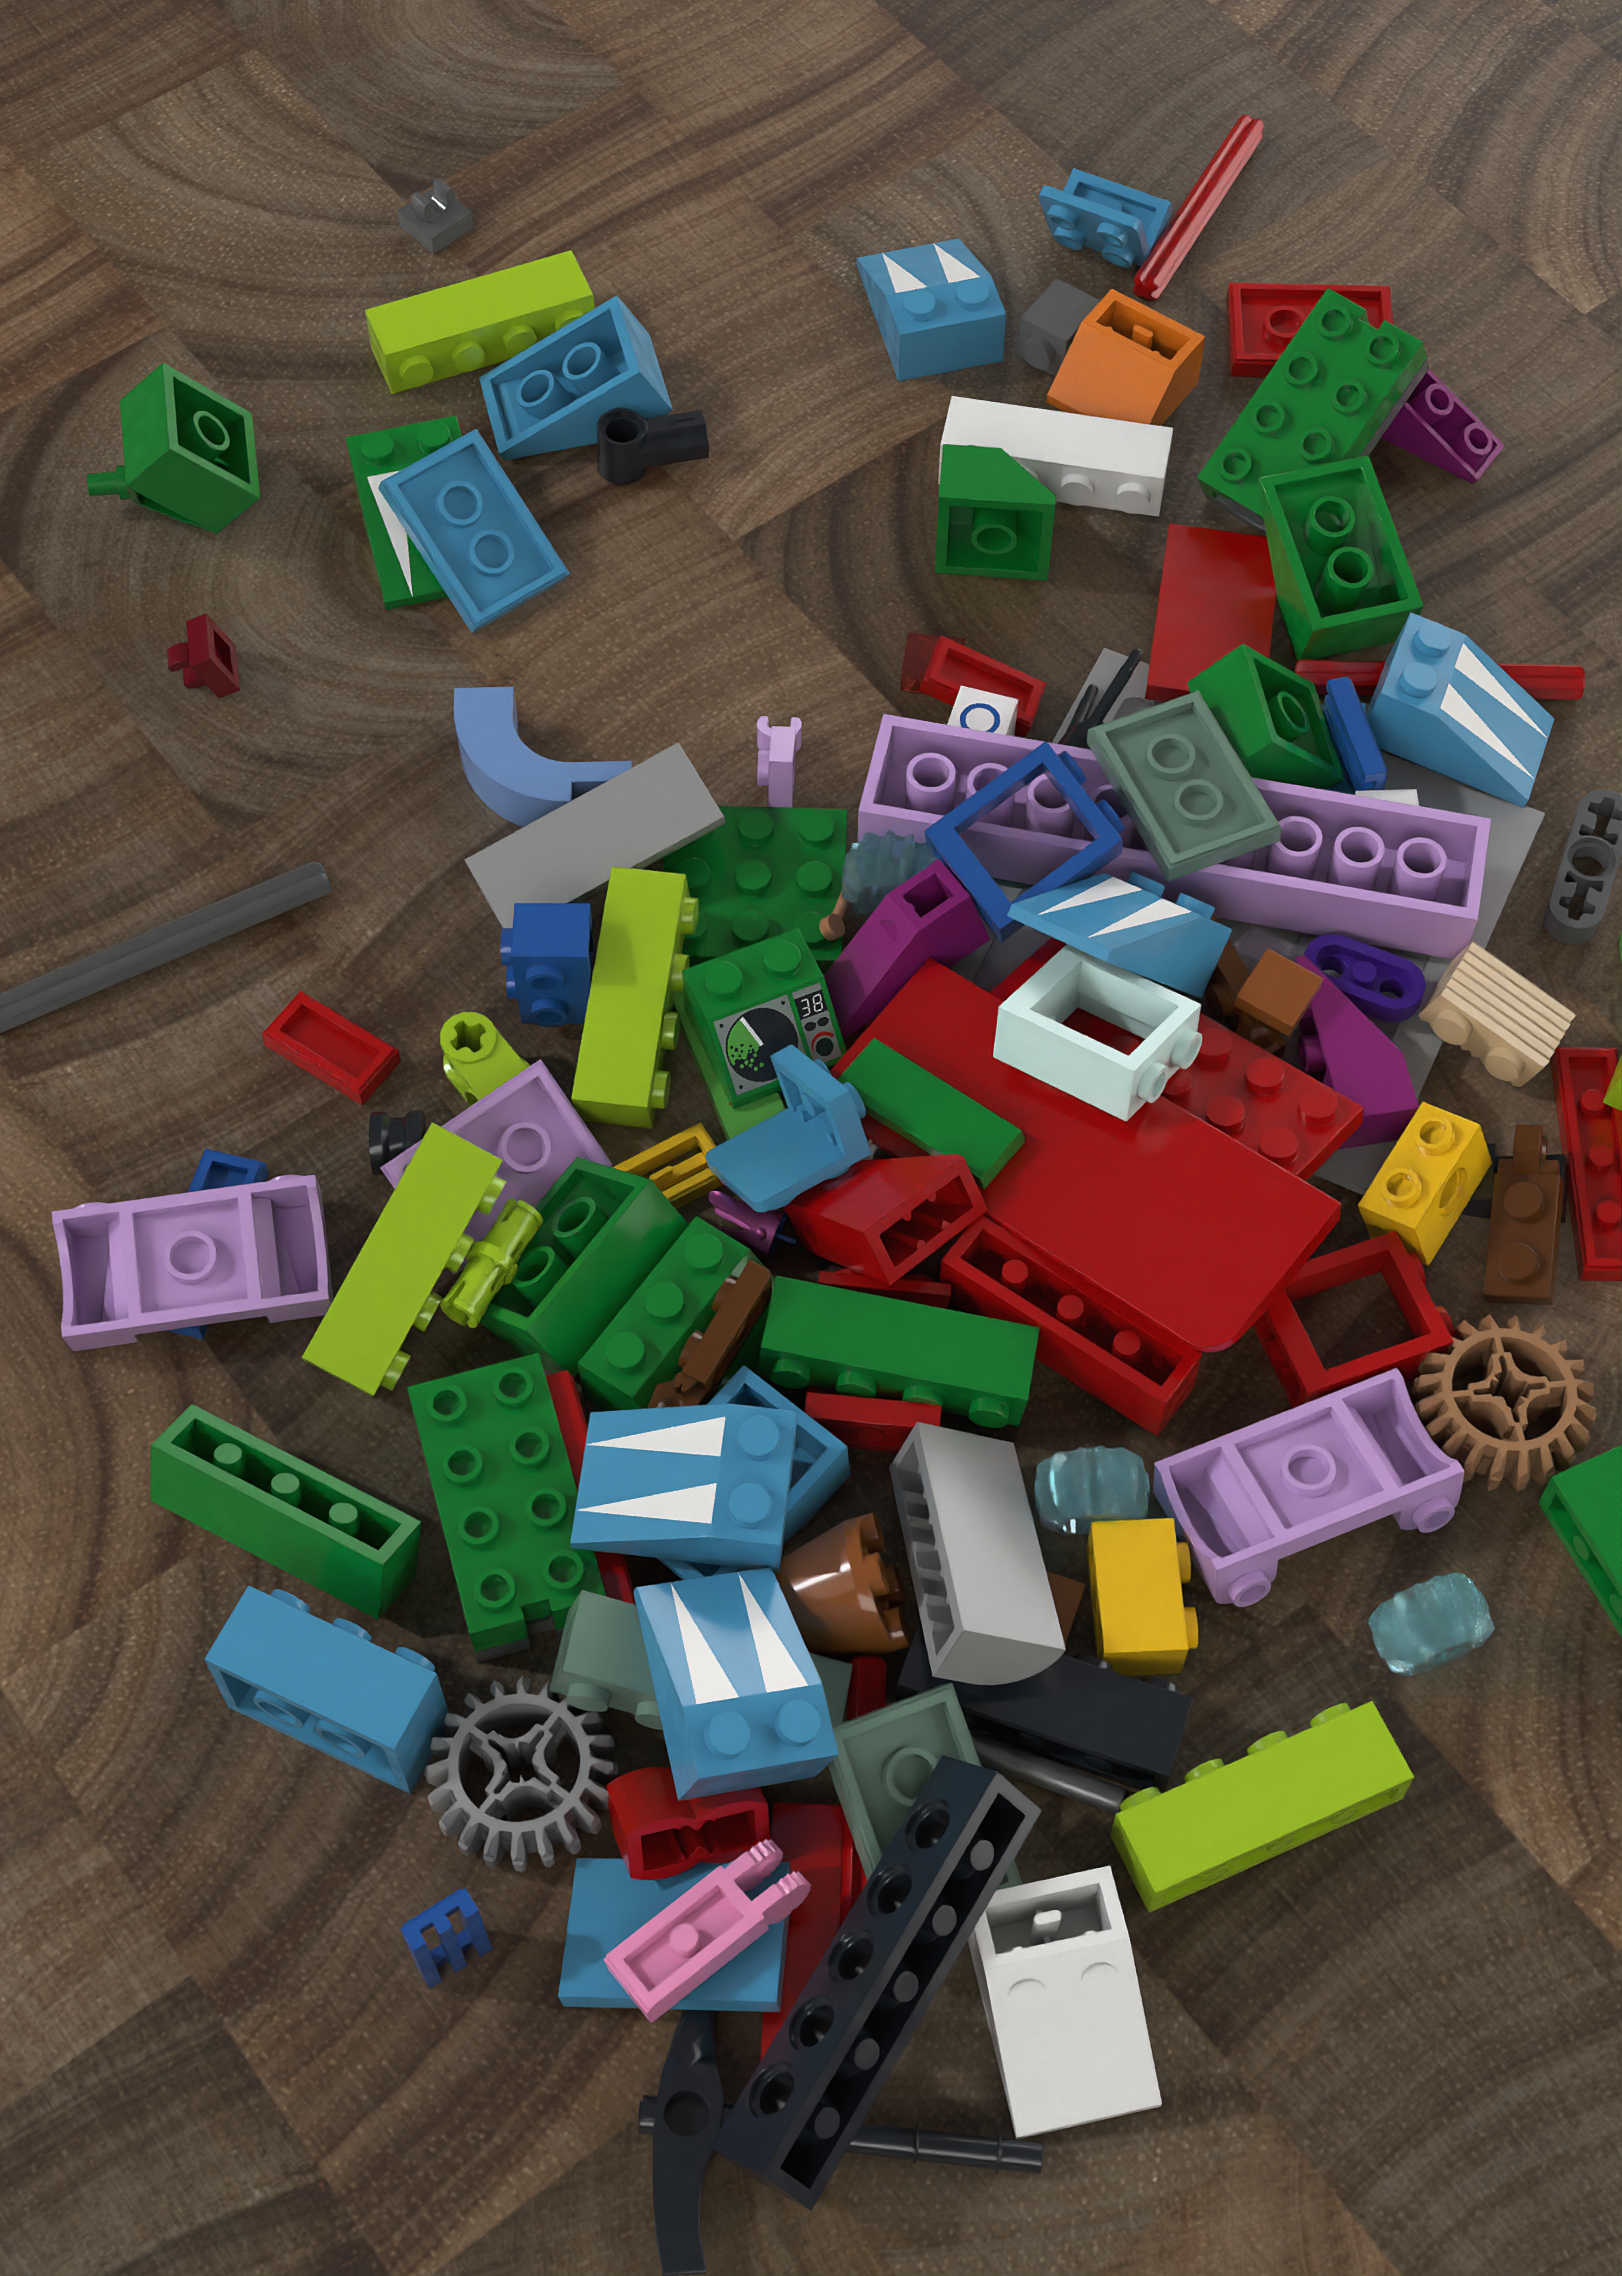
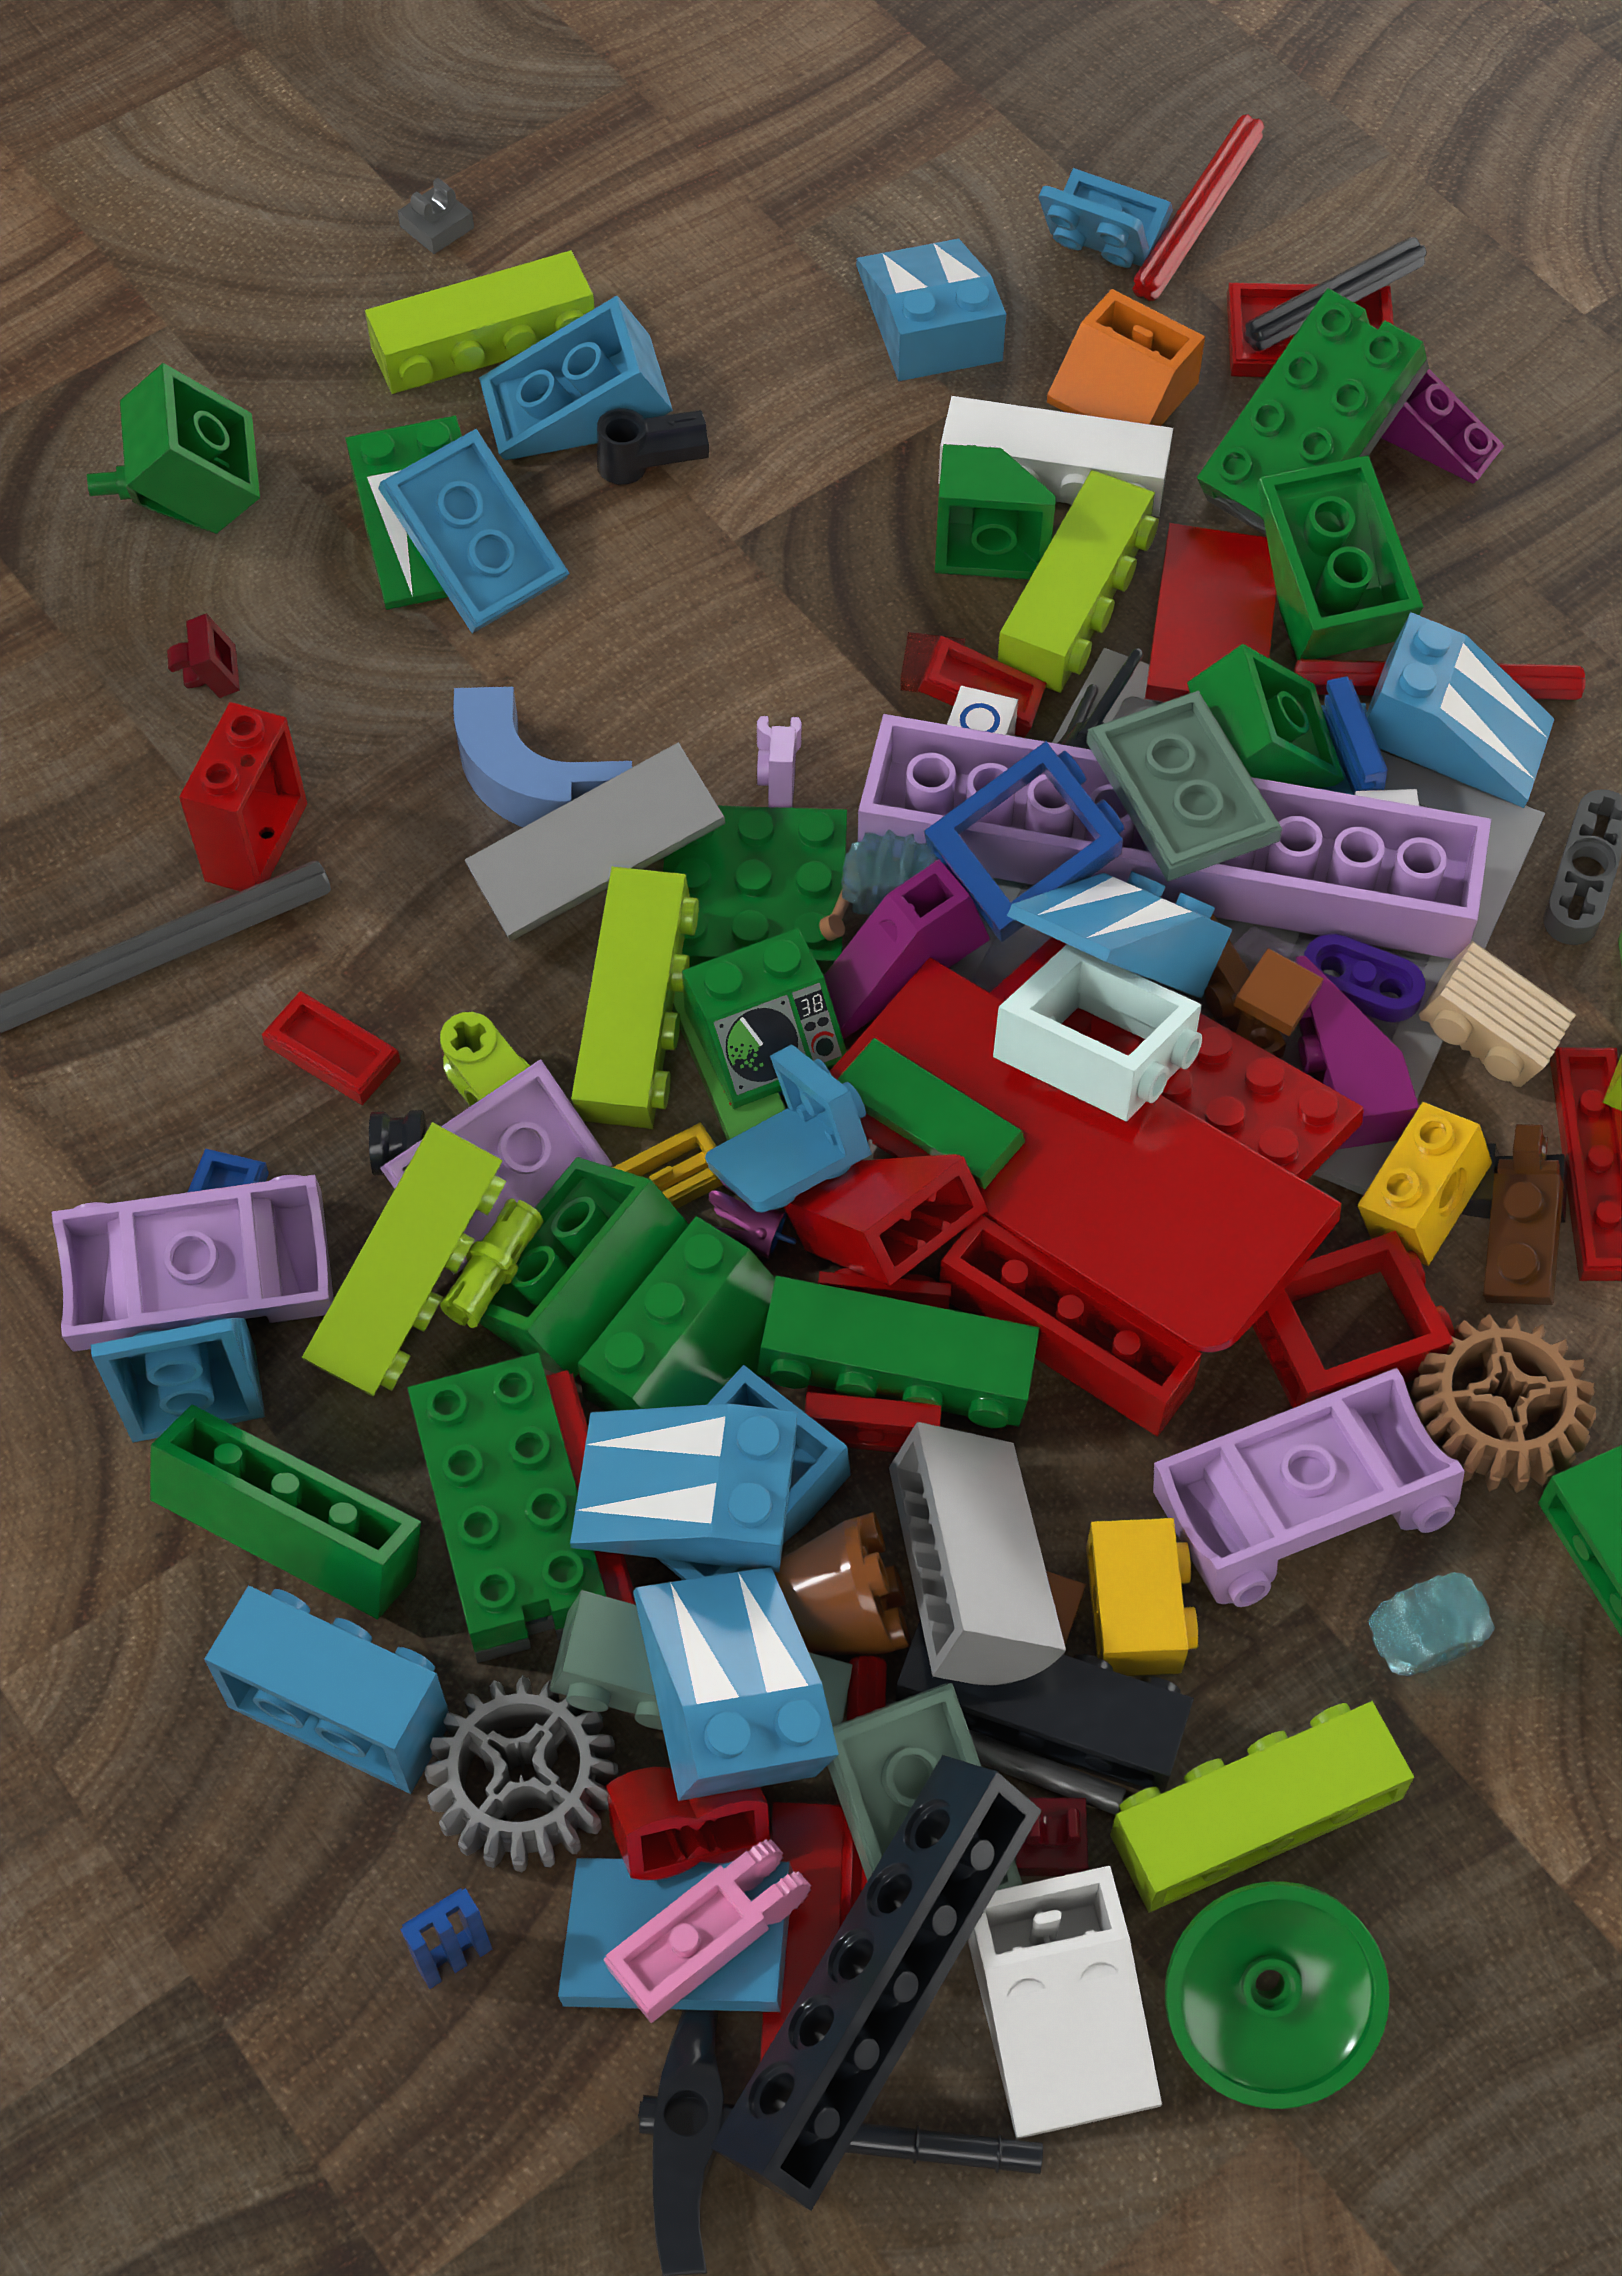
blue brick [501,903,596,1028] -> none
reddish brown hinge [647,1259,772,1409] -> none
dark grey brick [1017,278,1101,377] -> none
clear light blue gear [1034,1445,1151,1537] -> none
none -> dark azure slope [91,1318,265,1443]
none -> red window [179,702,308,892]
none -> lime brick [997,470,1159,693]
none -> dark red tile [1014,1798,1089,1876]
none -> green dish [1165,1882,1389,2109]
none -> black axle [1244,237,1427,351]

